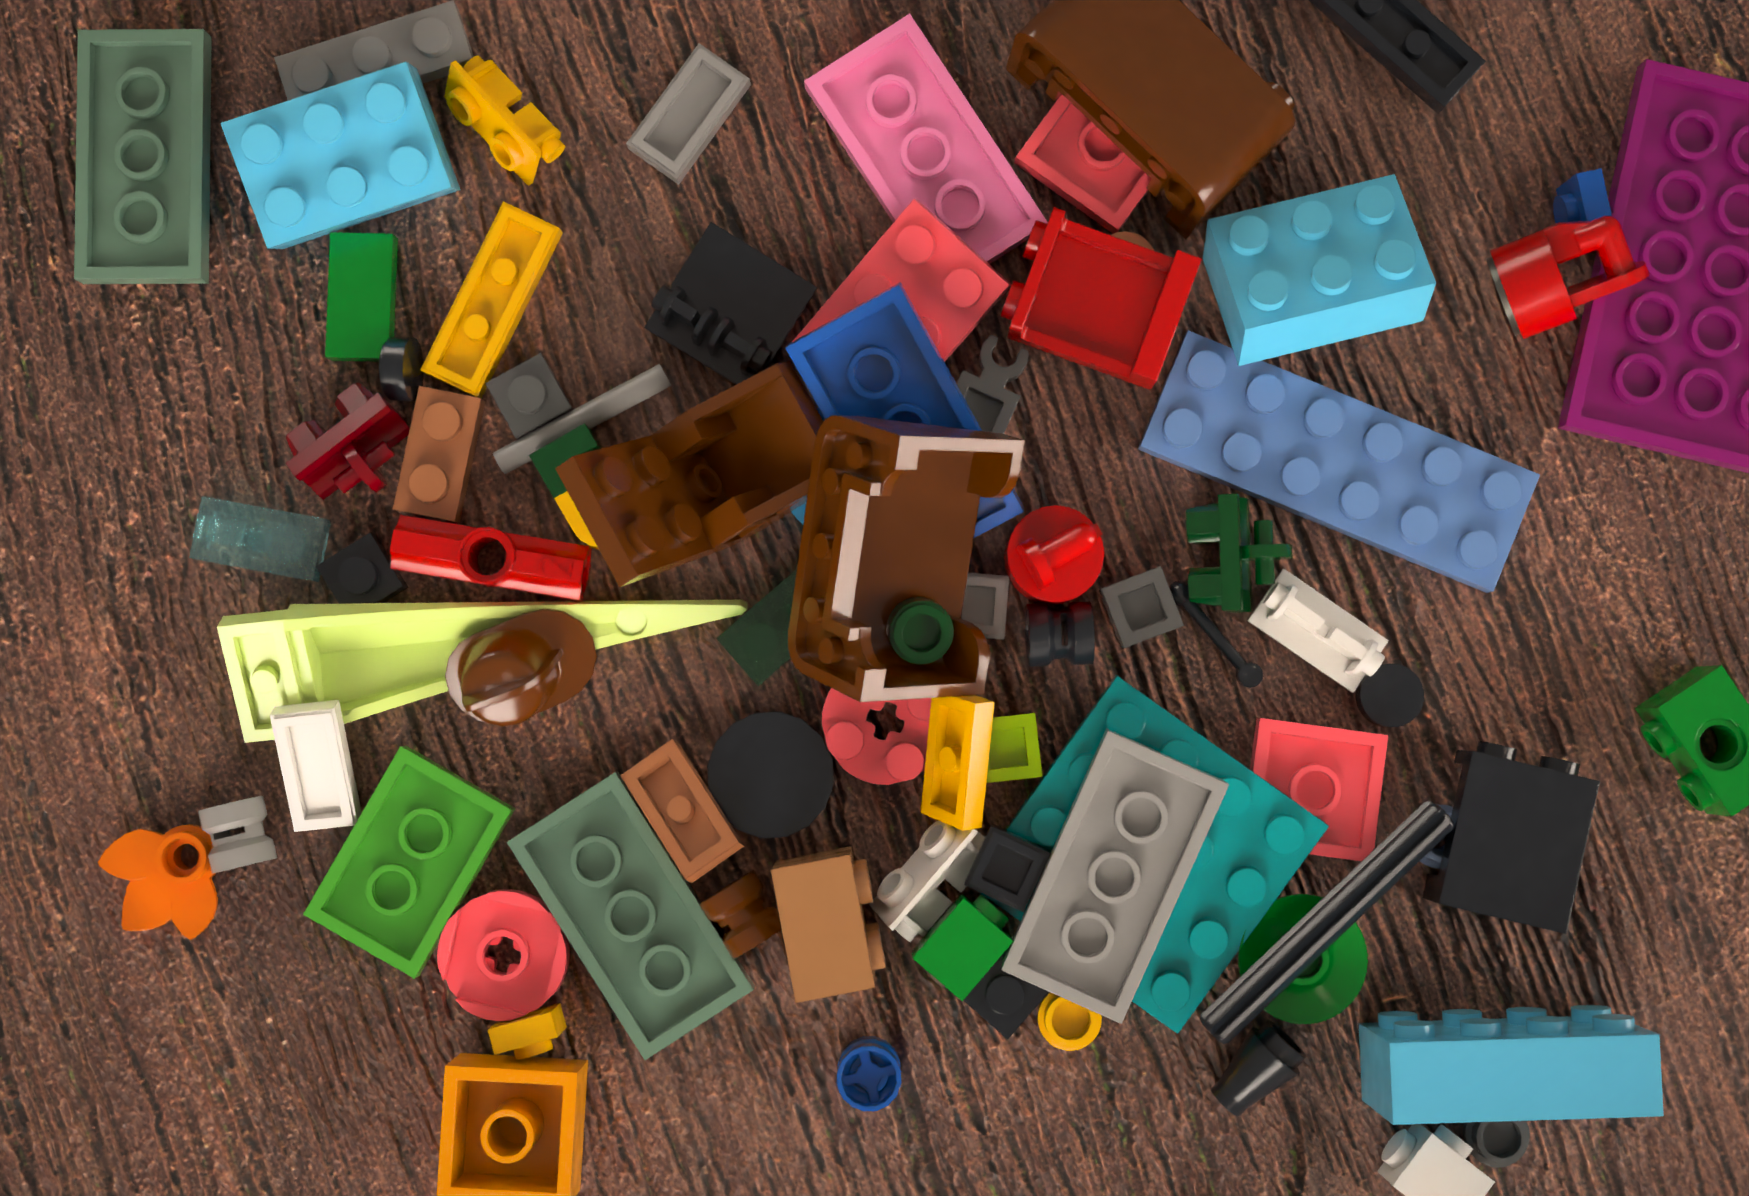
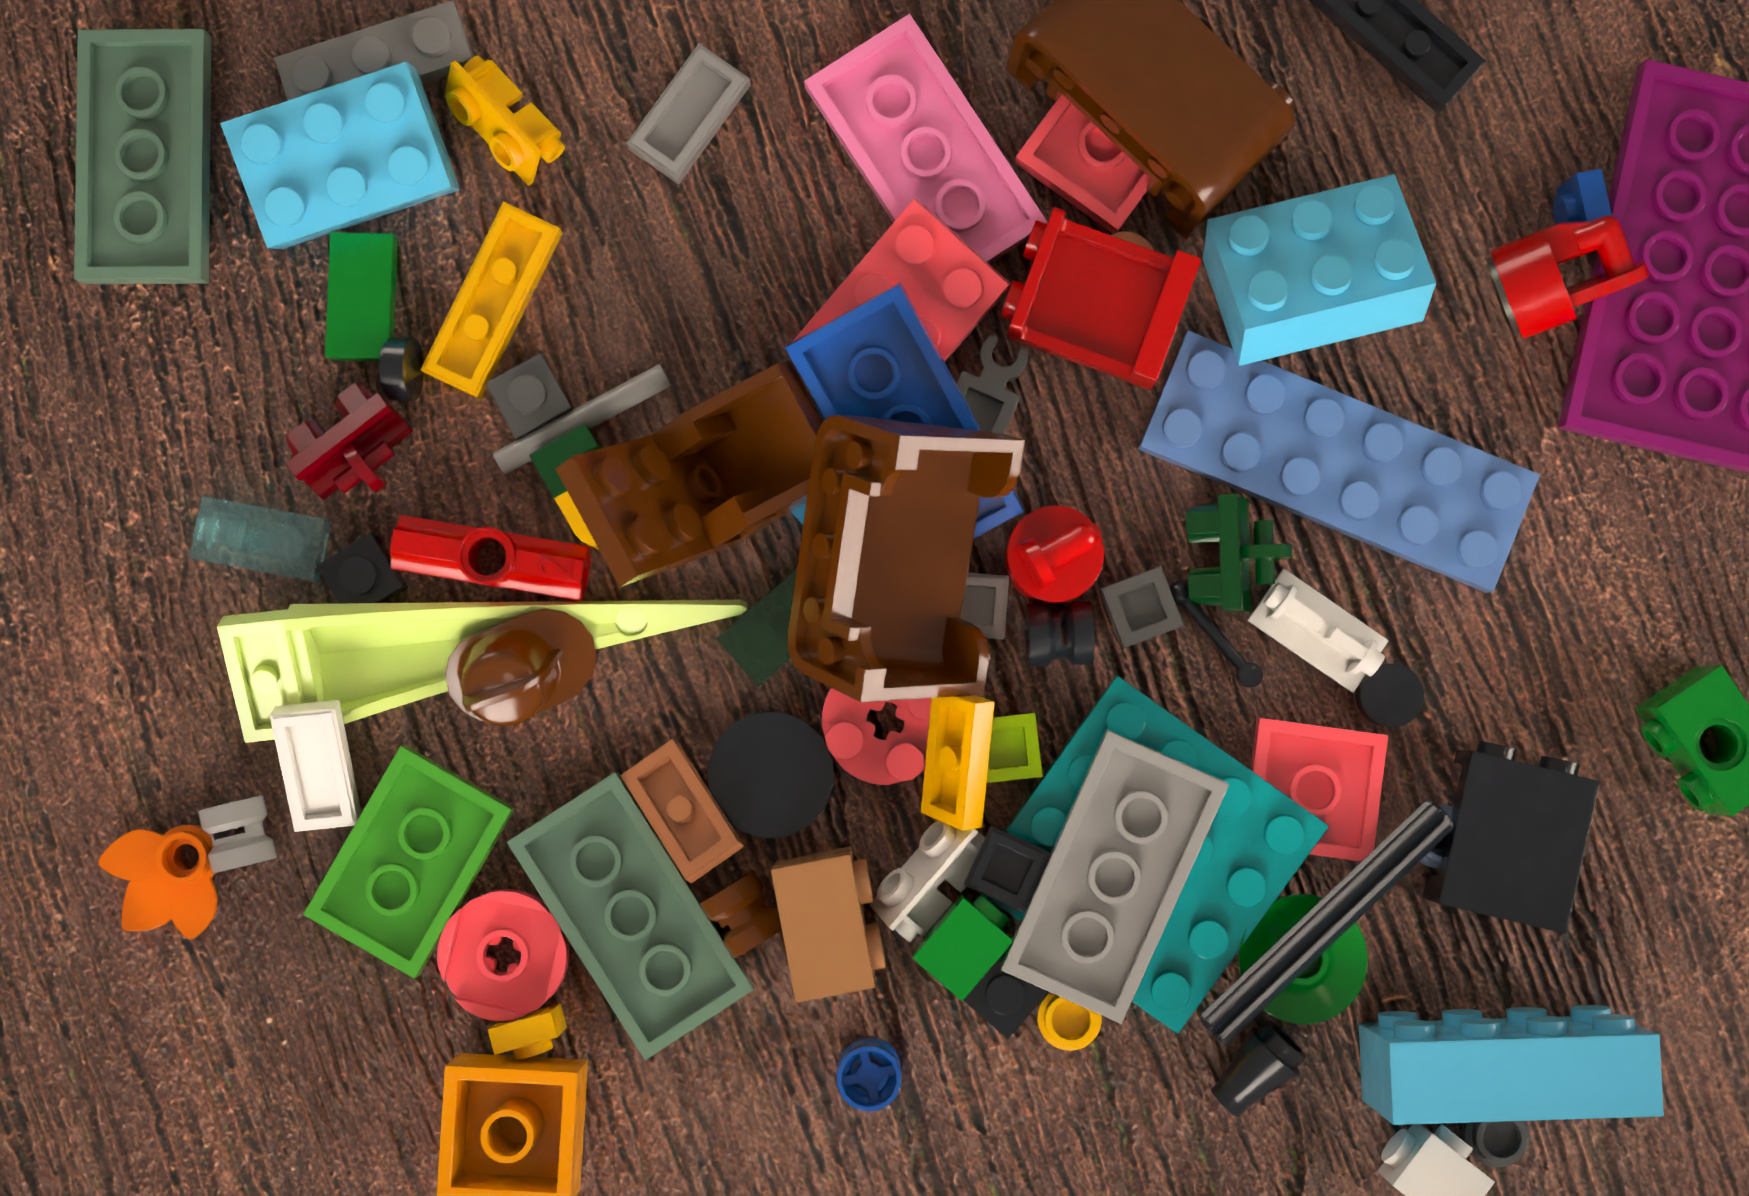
nougat plate [393,386,485,524] -> none
black hinge [644,222,818,385] -> none
dark green tile [886,597,954,664] -> none

